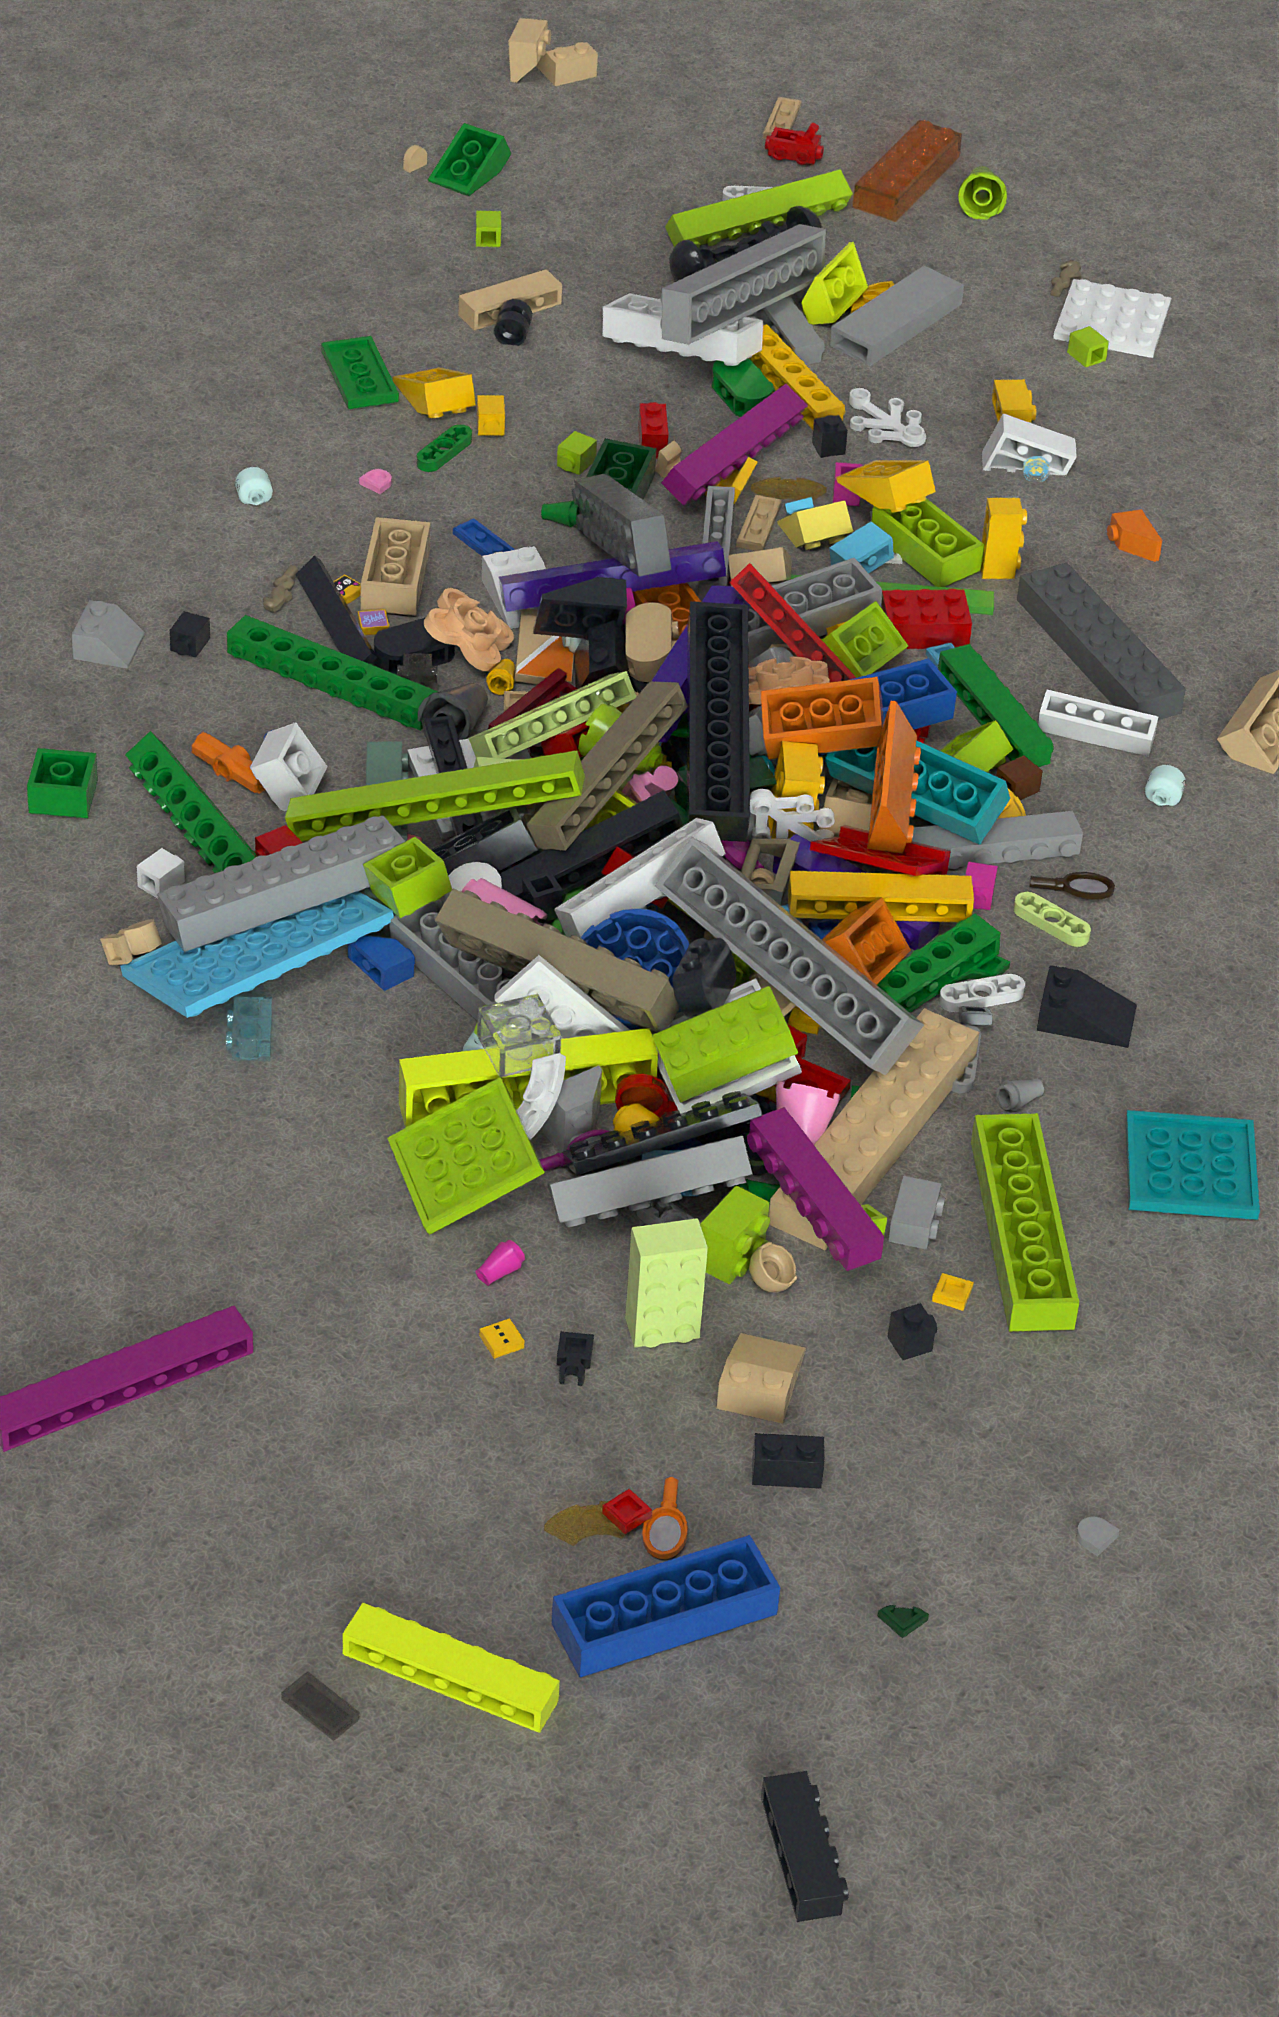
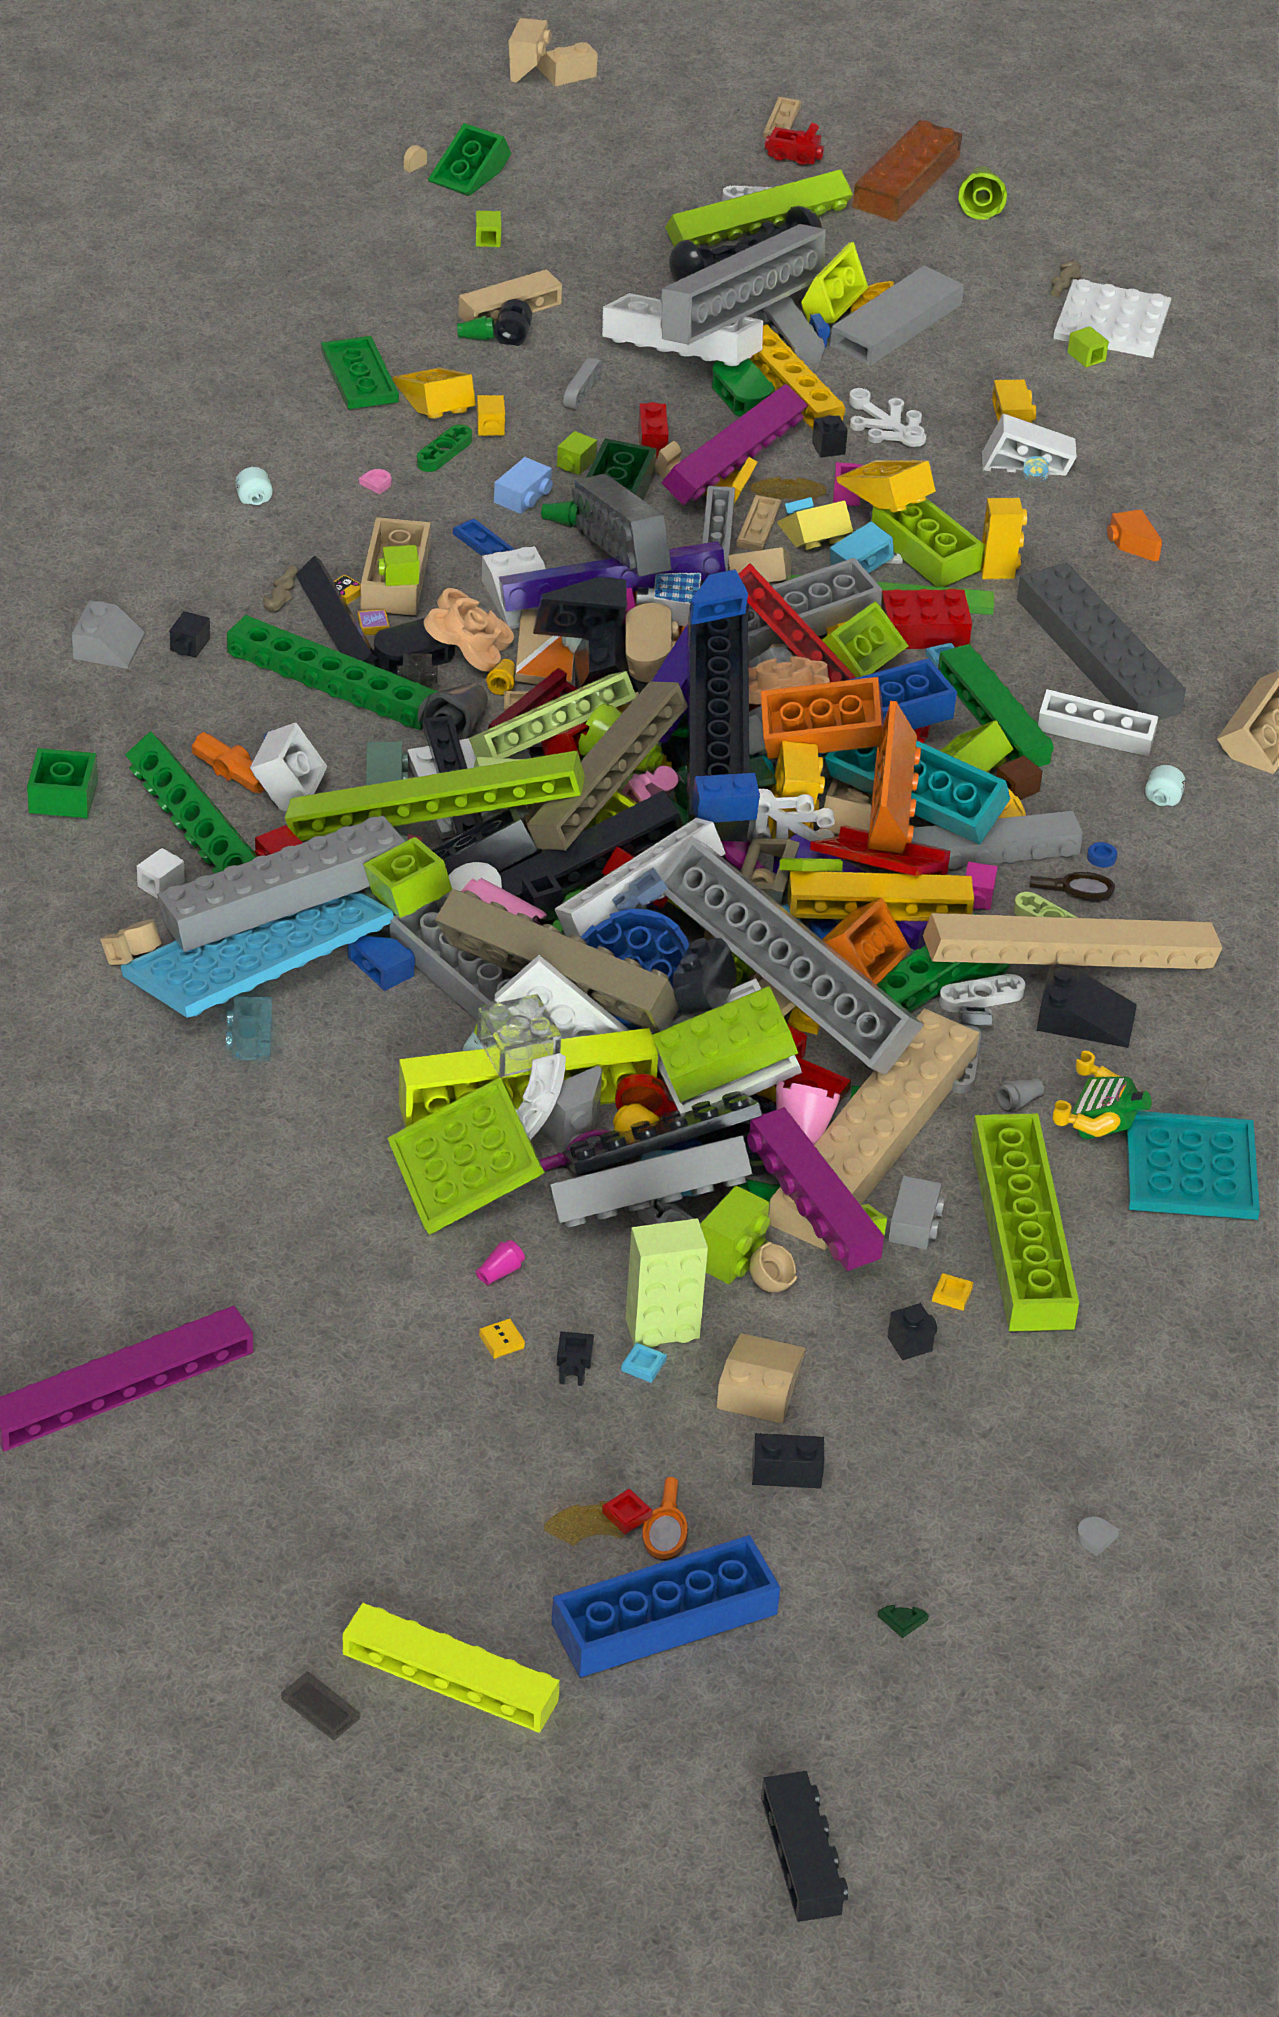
none -> lime brick [377,545,419,586]
none -> green cone [457,315,495,341]
none -> light blue brick [494,457,553,514]
none -> light grey beam [563,357,602,410]
none -> sand blue plate [612,867,668,911]
none -> medium azure tile [621,1342,667,1383]
none -> torso [636,573,701,627]
none -> blue slope [689,569,748,625]
none -> blue brick [692,773,760,823]
none -> lime tile [780,858,843,871]
none -> blue plate [810,313,830,347]
none -> tan brick [923,913,1223,969]
none -> torso [1052,1051,1152,1140]
none -> blue tile [1087,842,1117,868]

